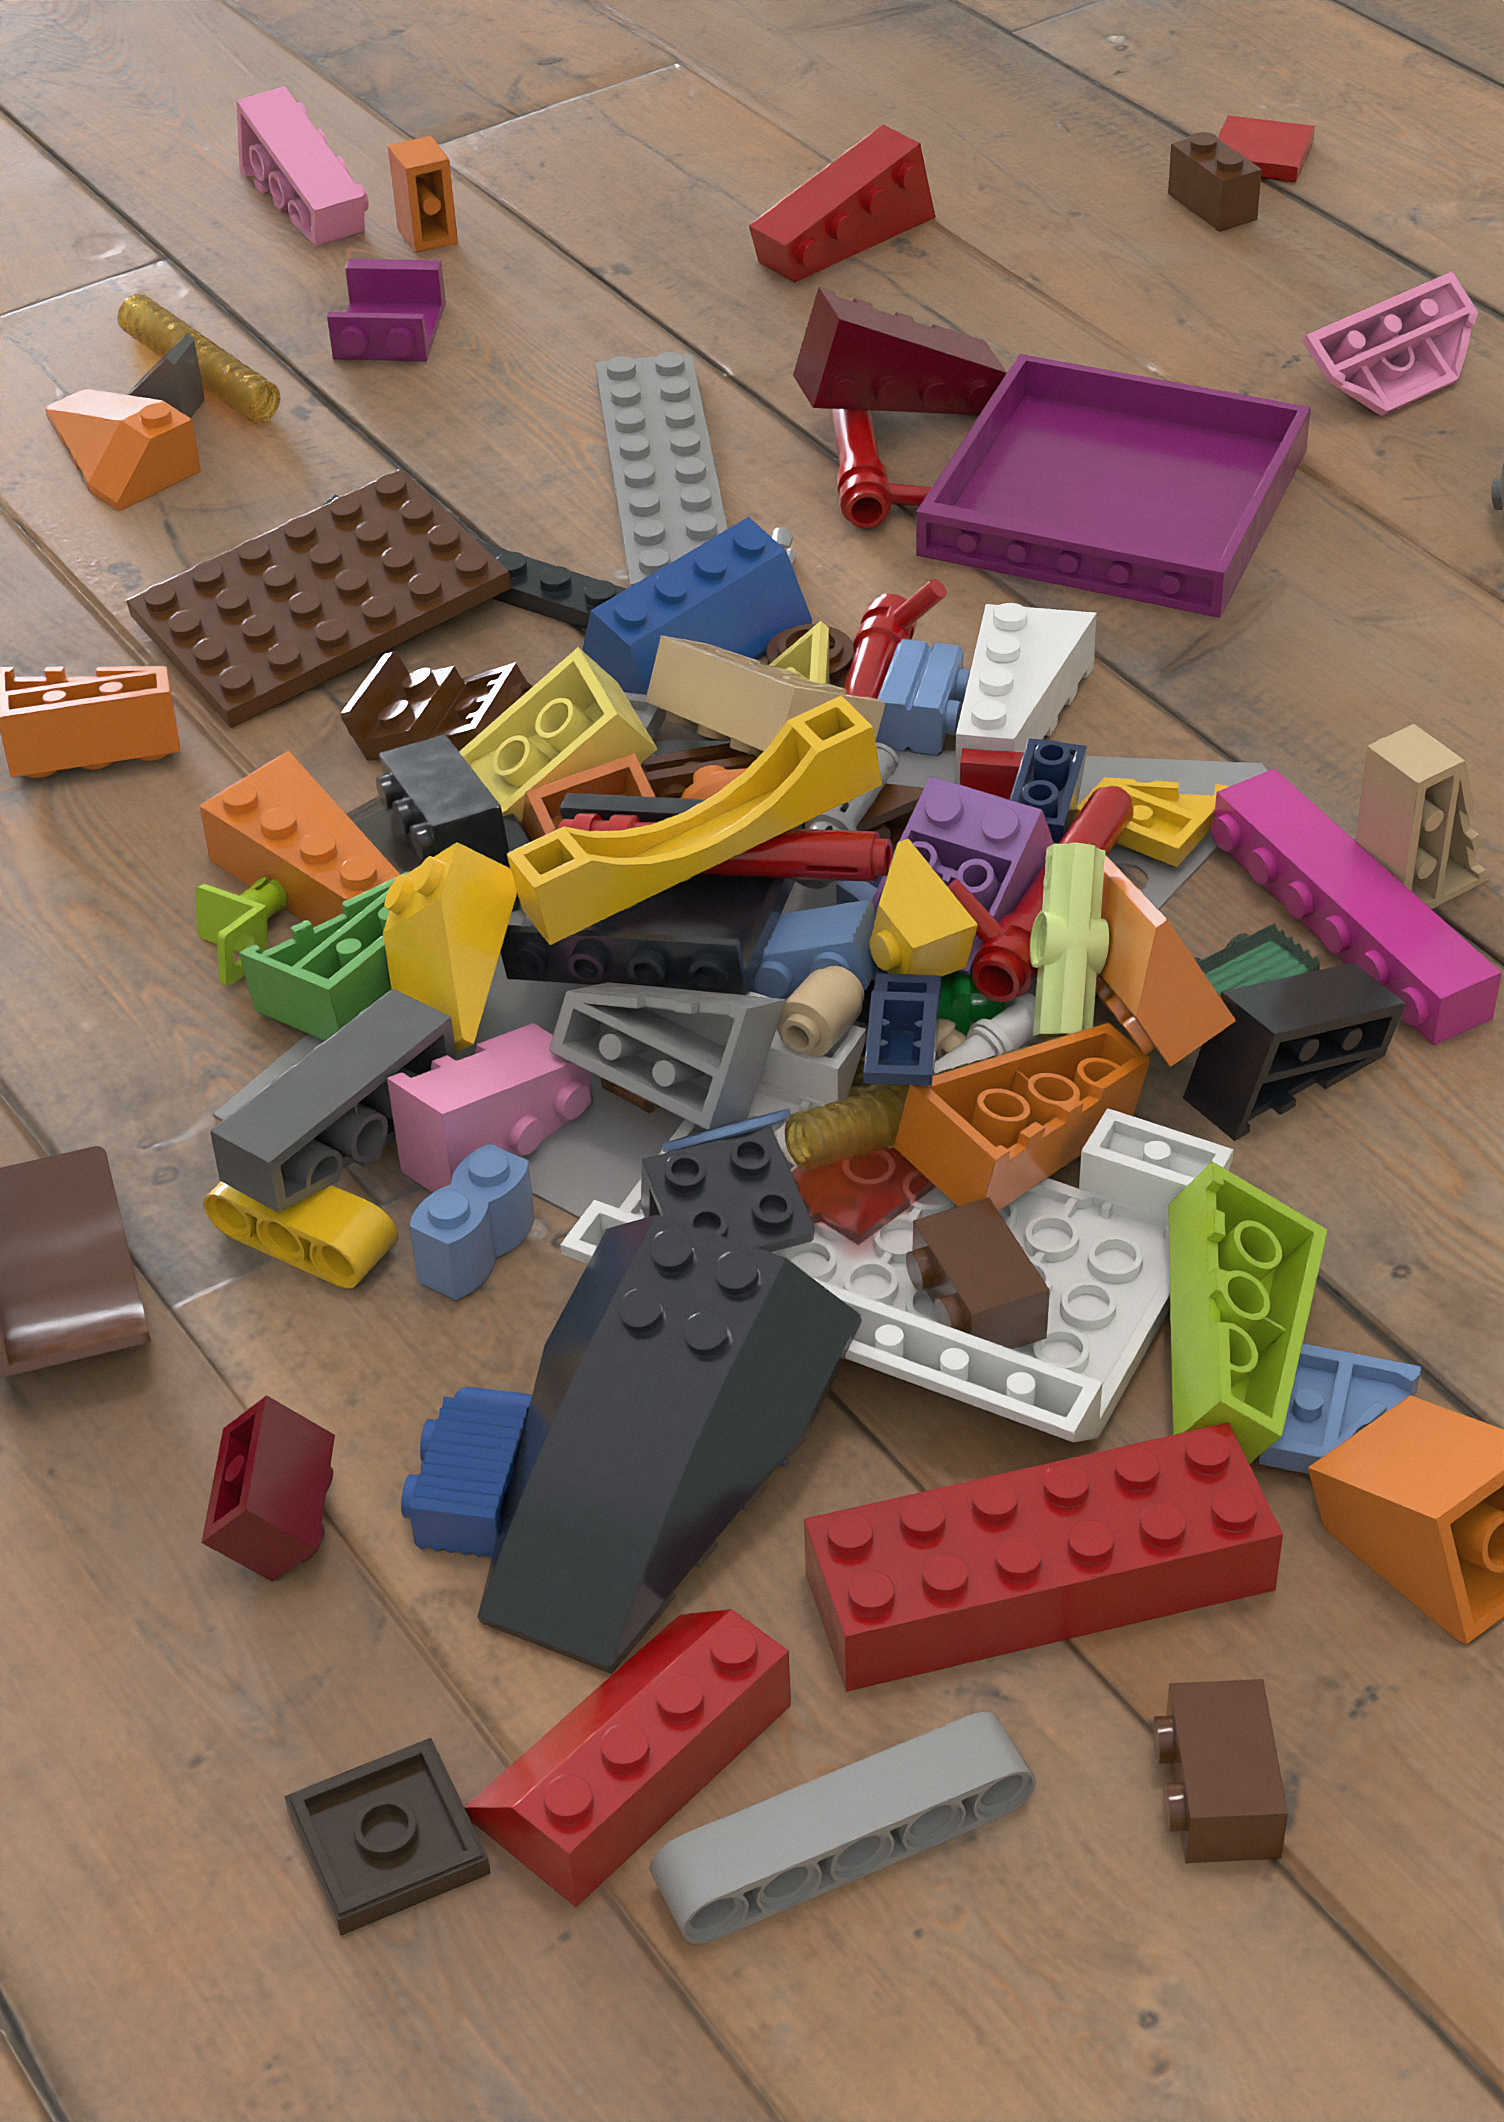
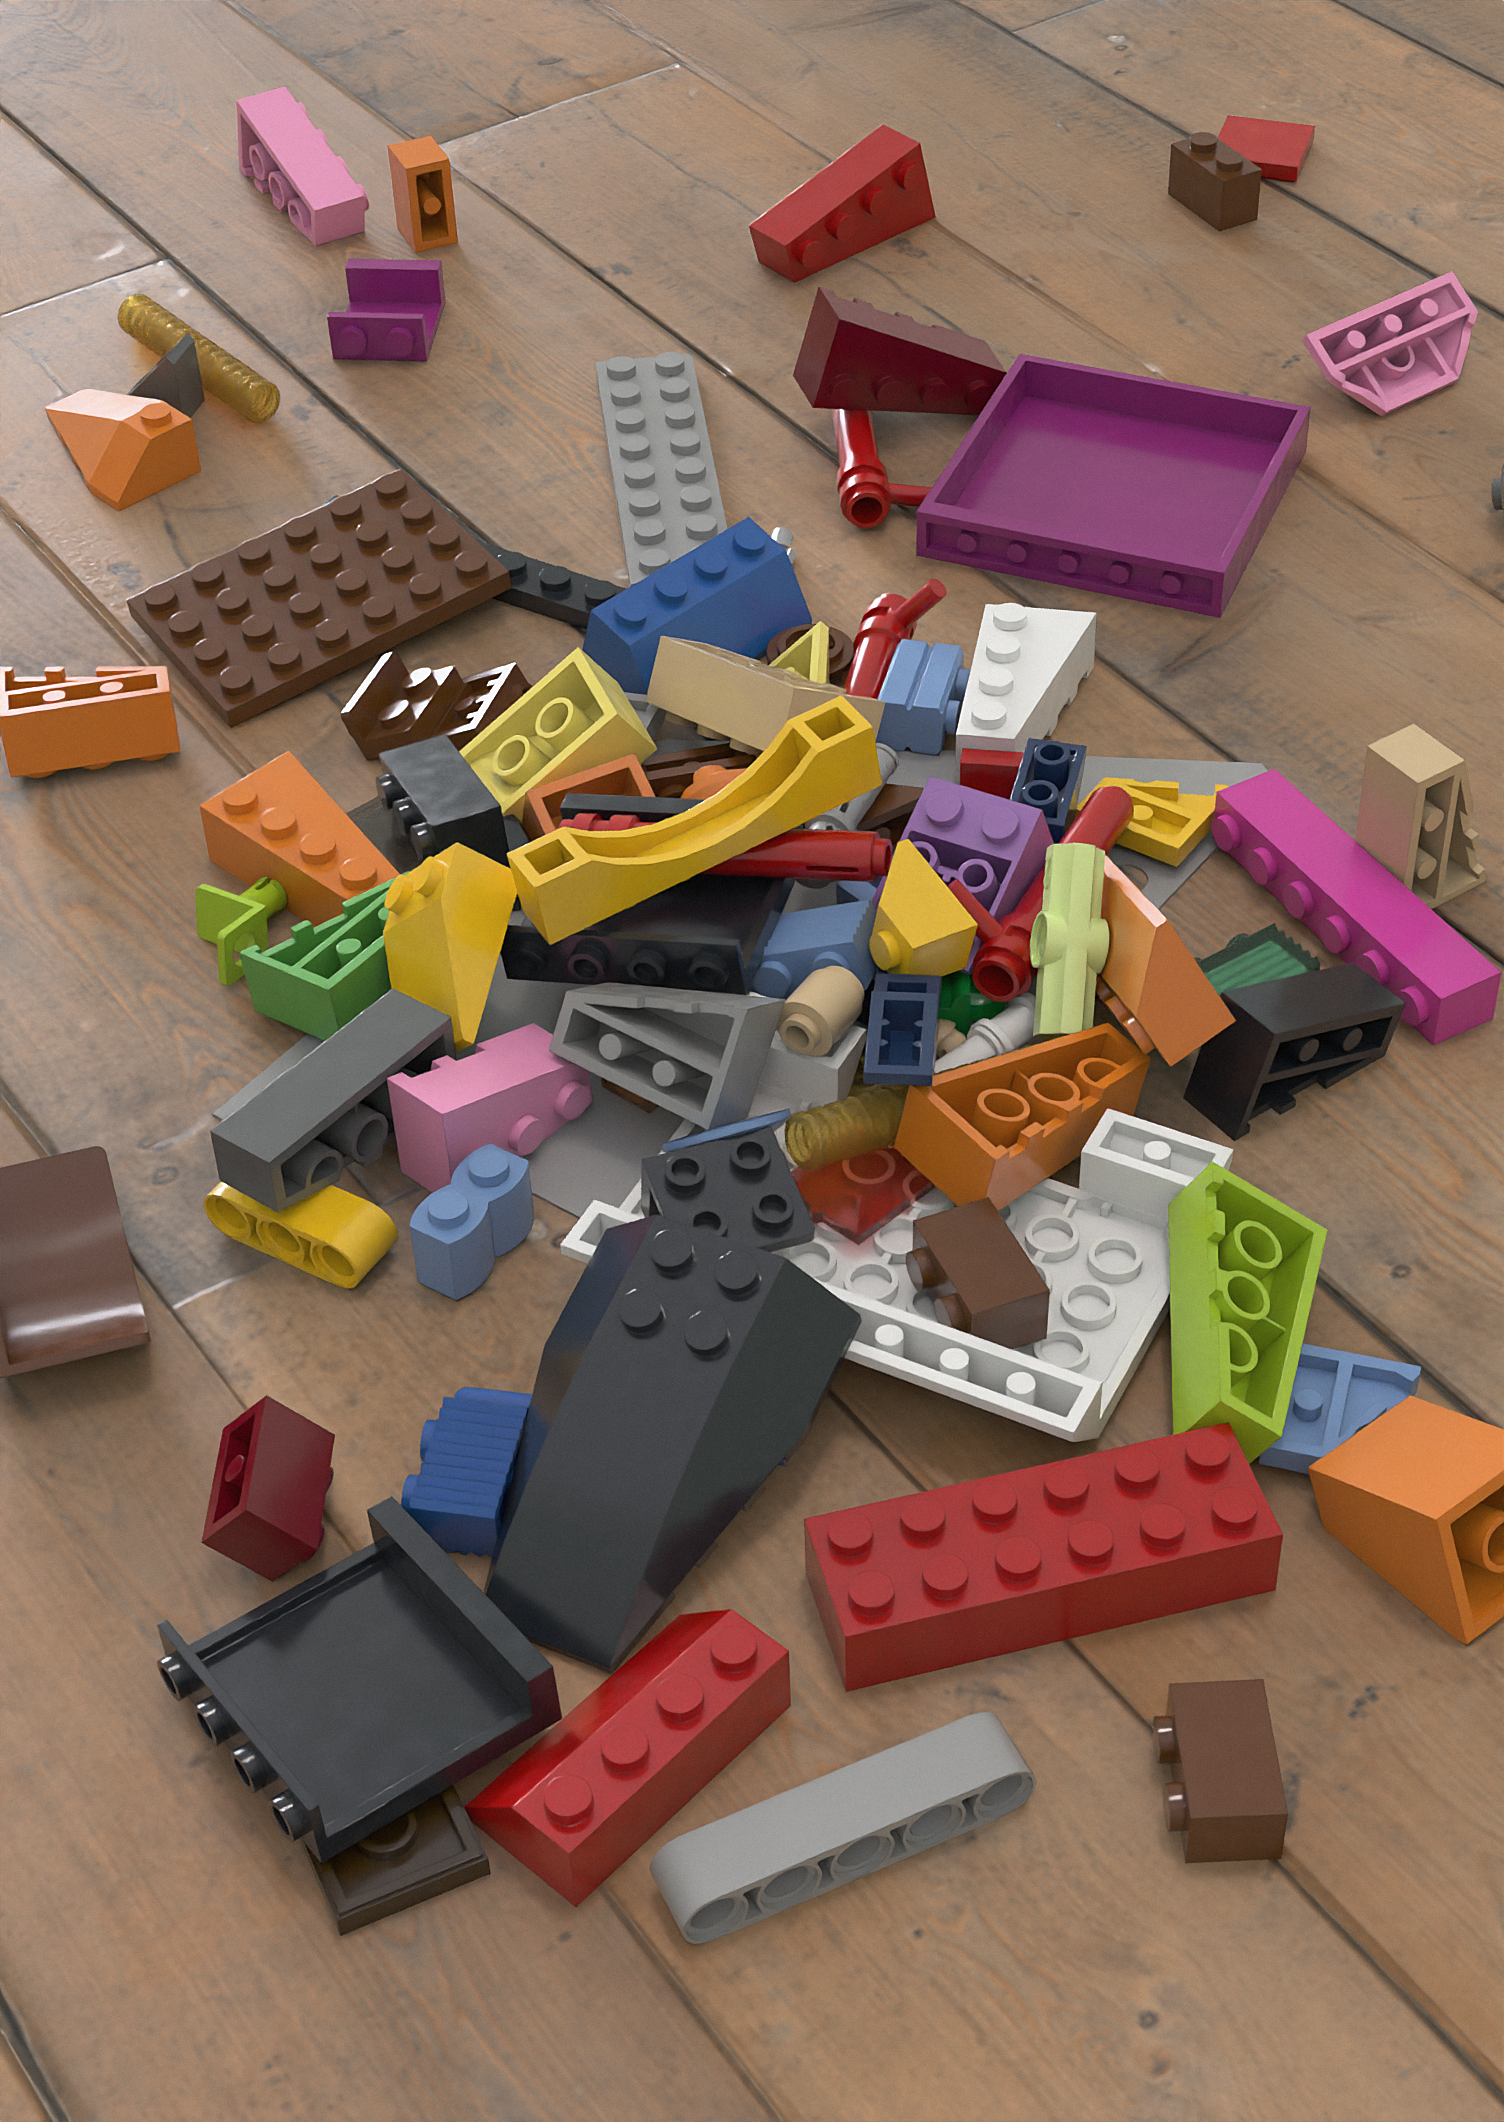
none -> black panel [157,1496,562,1863]

